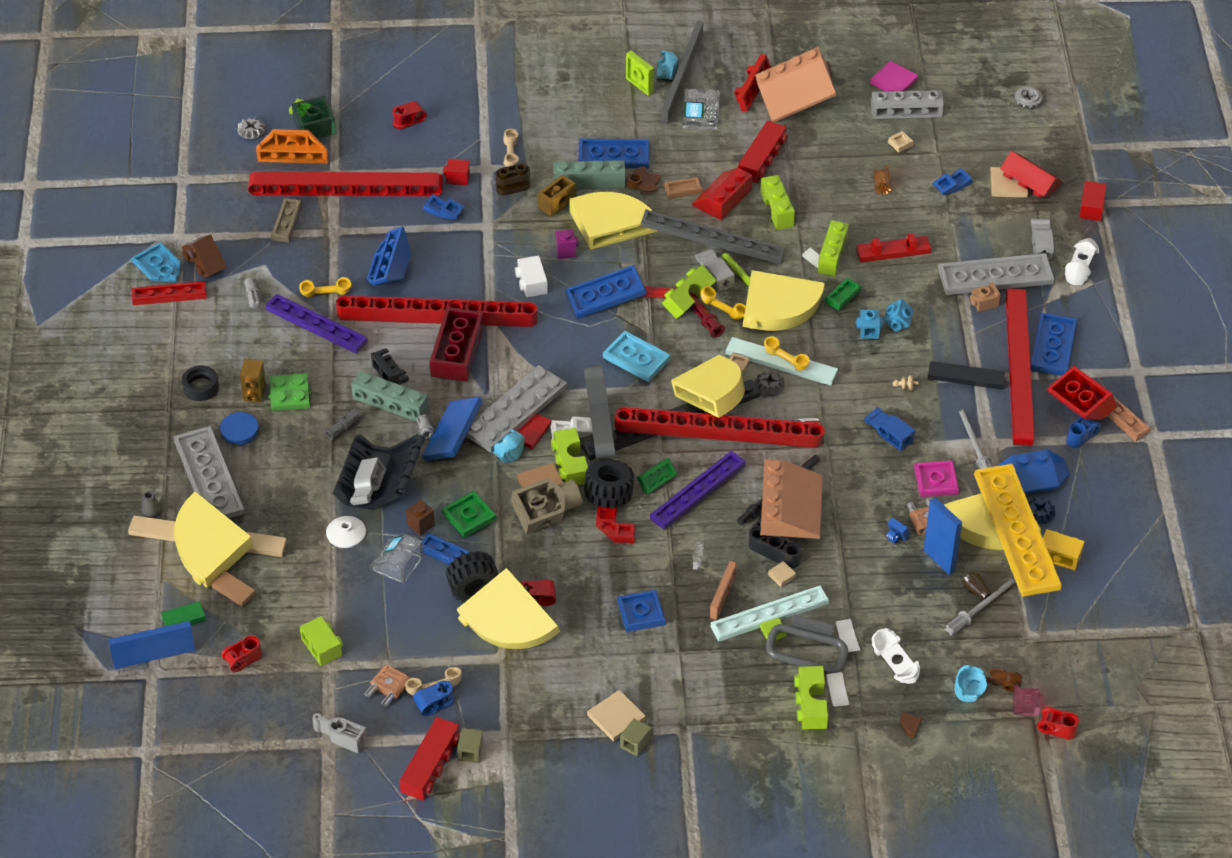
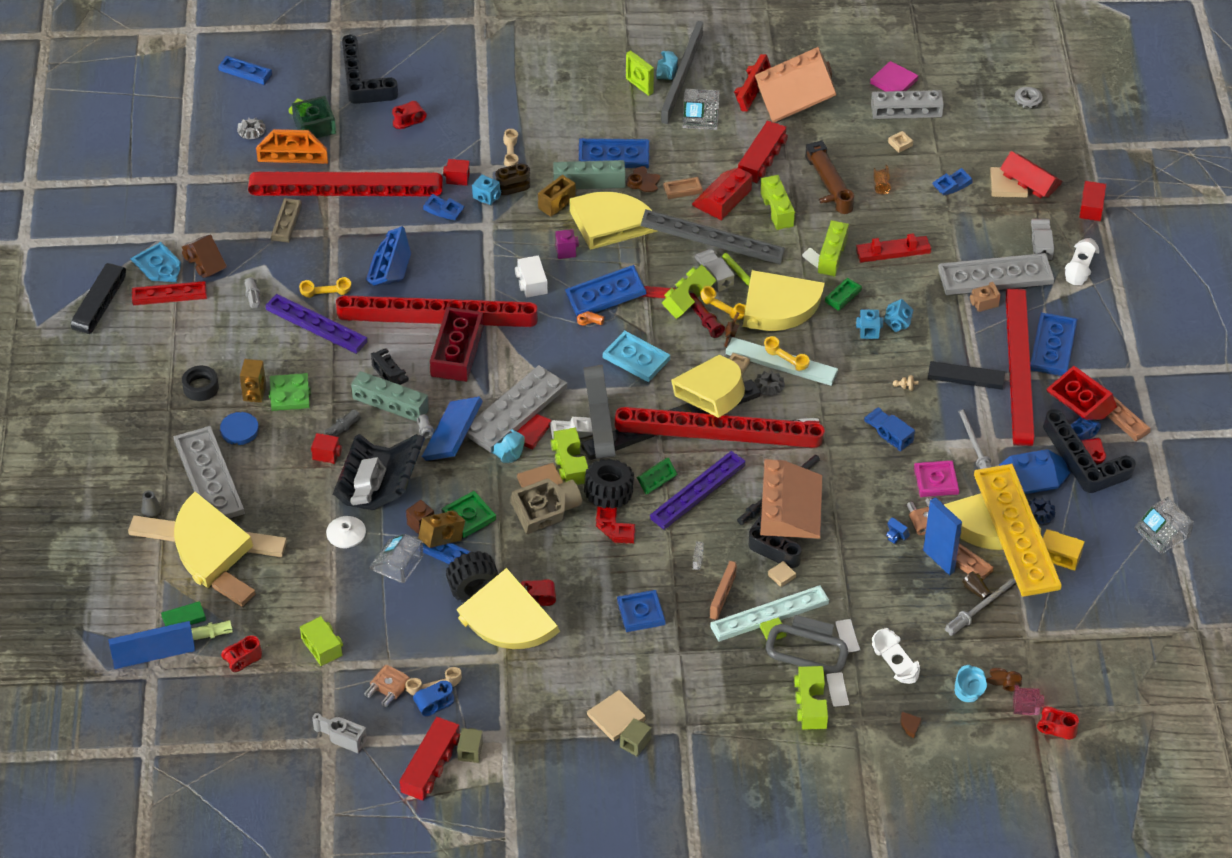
none -> black beam [71,263,126,334]
none -> yellowish green pin [191,620,233,641]
none -> blue tile [218,55,272,85]
none -> red brick [311,433,342,464]
none -> black beam [342,34,398,104]
none -> pearl gold brick [418,511,465,548]
none -> dark azure brick [472,174,501,205]
none -> orange arm [577,311,605,326]
none -> reddish brown plate [724,312,740,347]
none -> reddish brown piece [805,140,854,214]
none -> nougat tile [956,543,994,580]
none -> black beam [1043,409,1136,493]
none -> red piece [1081,438,1106,465]
none -> clear slope [1134,497,1194,554]

